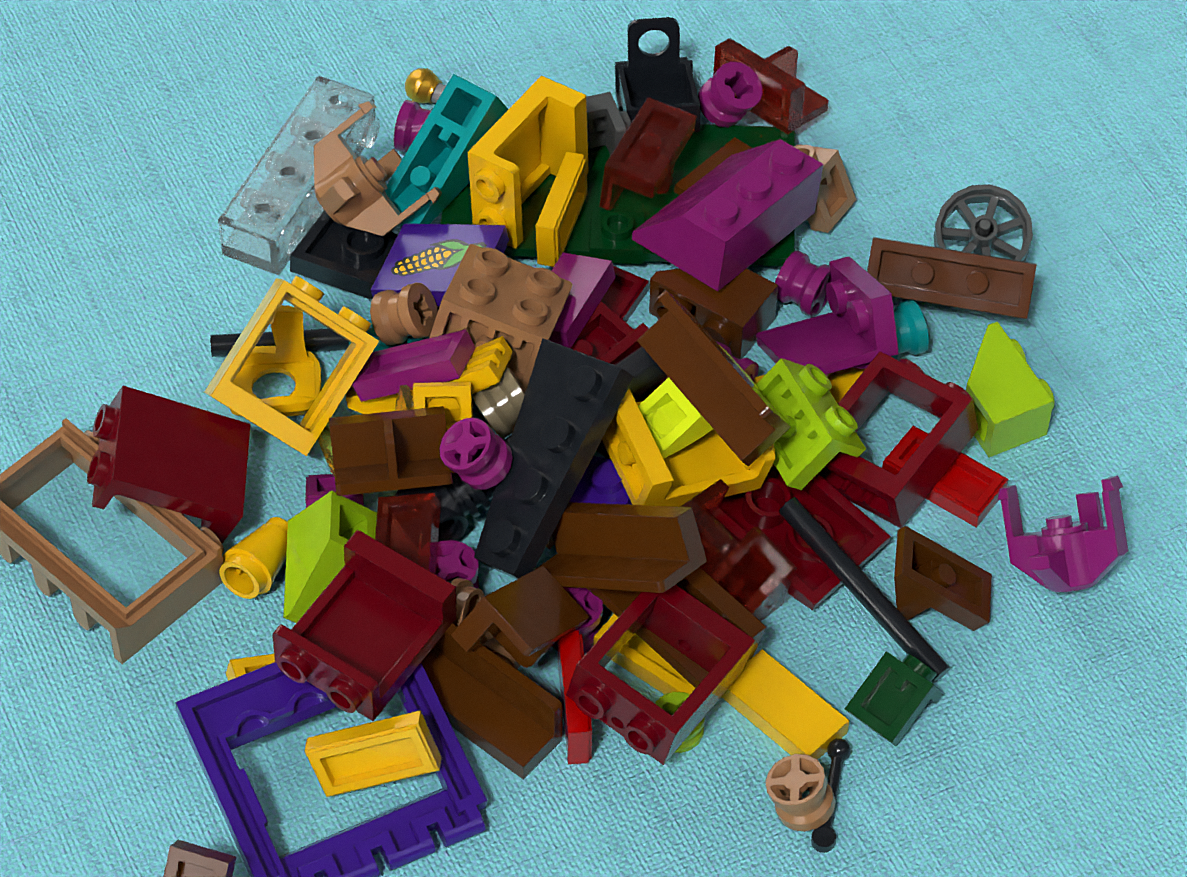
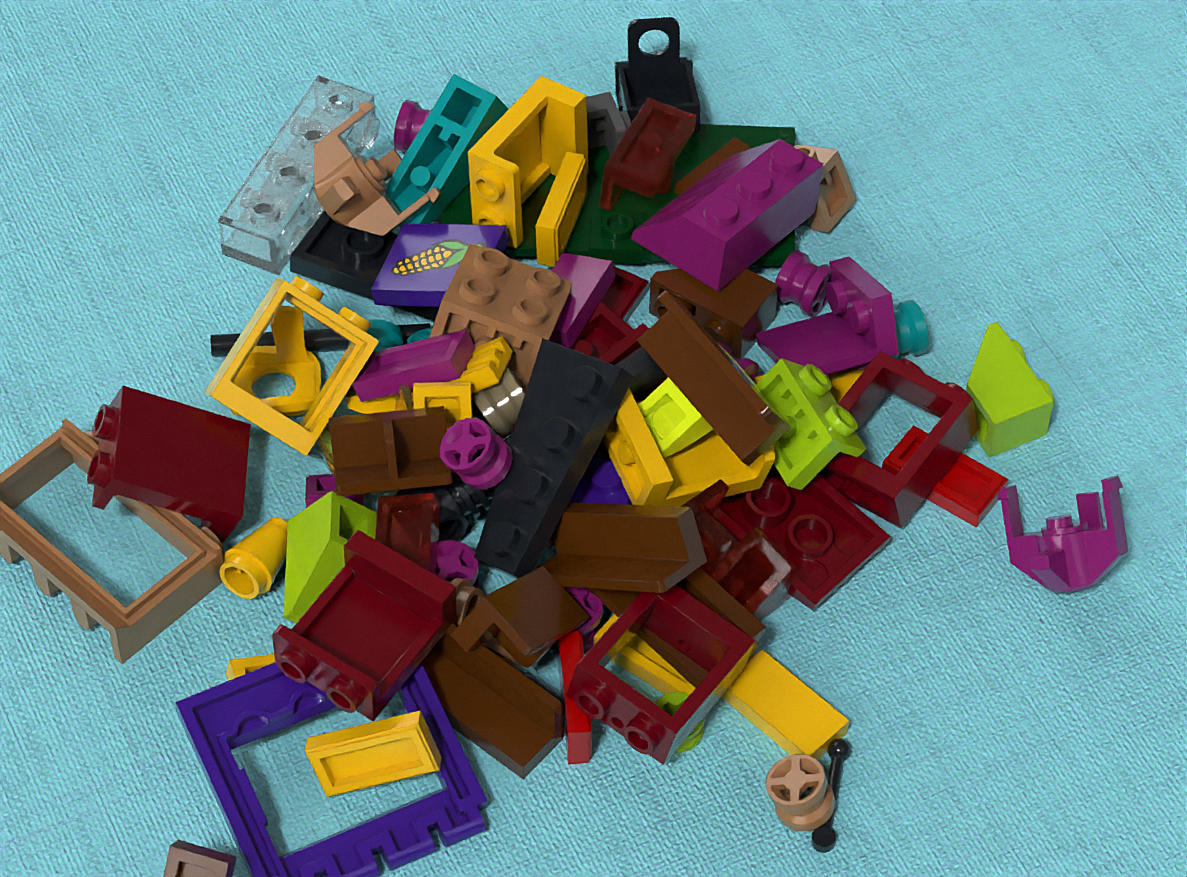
medium nougat wheel [370,282,438,346] -> none
pearl gold piece [405,68,446,104] -> none
magenta wheel [698,62,763,127] -> none
clear red panel [713,38,829,134] -> none
black bar [779,497,951,683] -> none
dark green bracket [845,651,943,747] -> none
reddish brown panel [867,237,1037,319] -> none
reddish brown slope [894,525,992,631] -> none
dark grey wheel [934,184,1033,262] -> none

